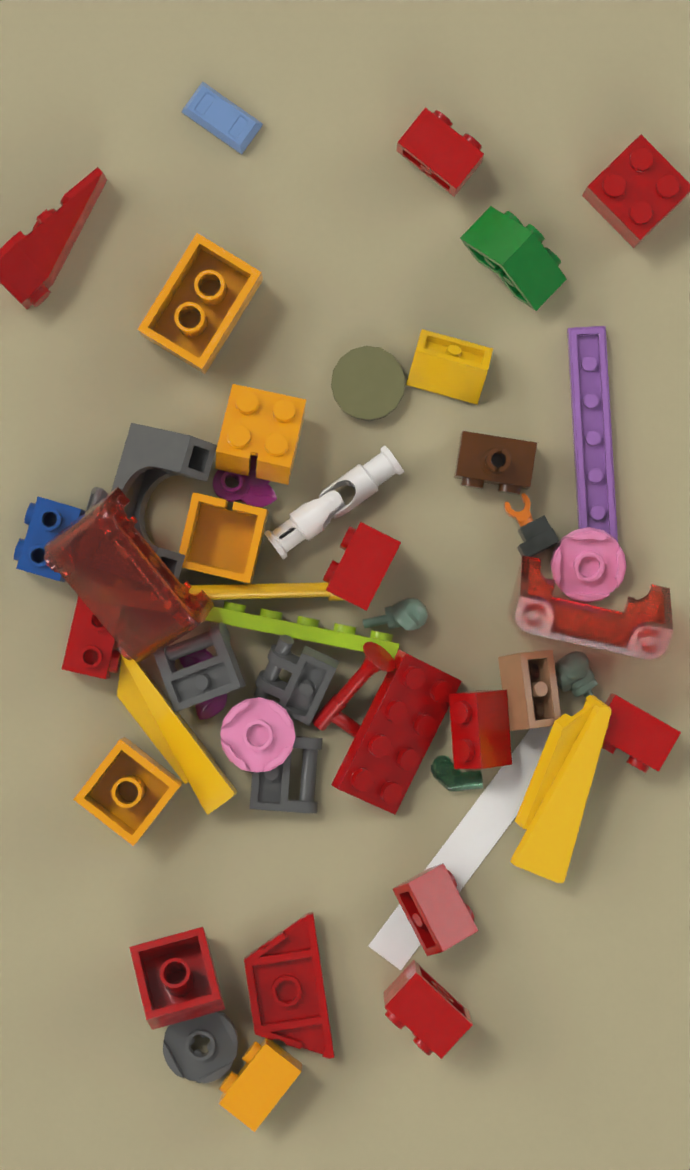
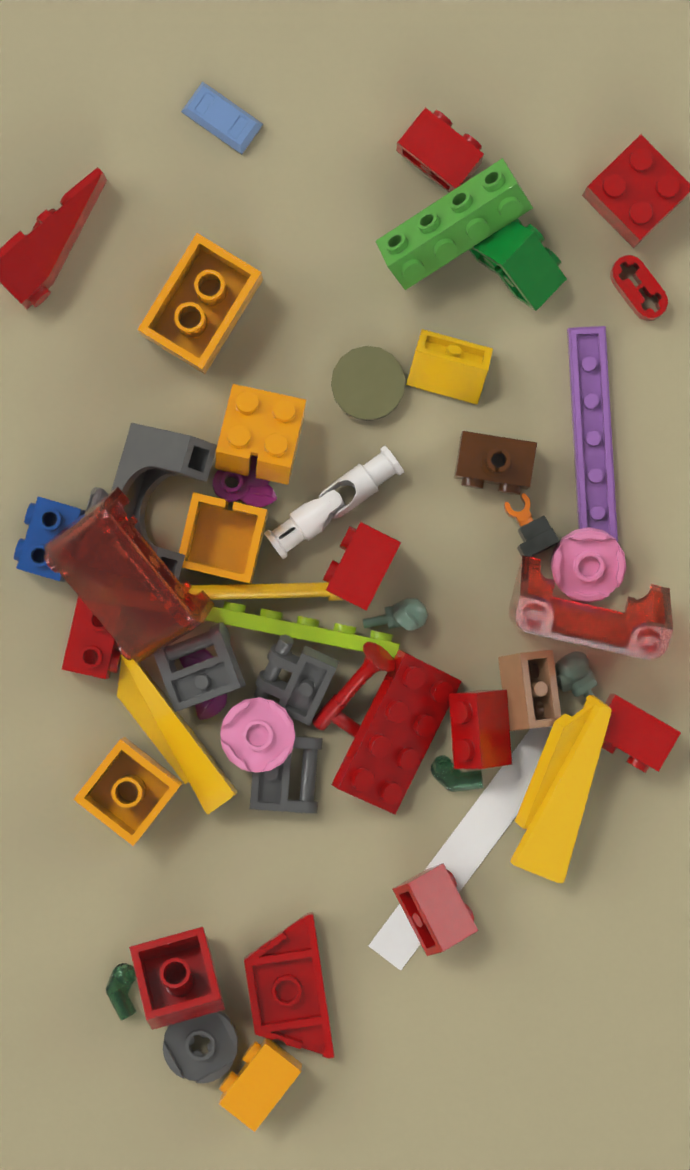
red brick [383,960,473,1059] -> none
none -> clear green arm [105,963,137,1020]
none -> bright green brick [376,158,533,290]
none -> red beam [610,255,668,321]

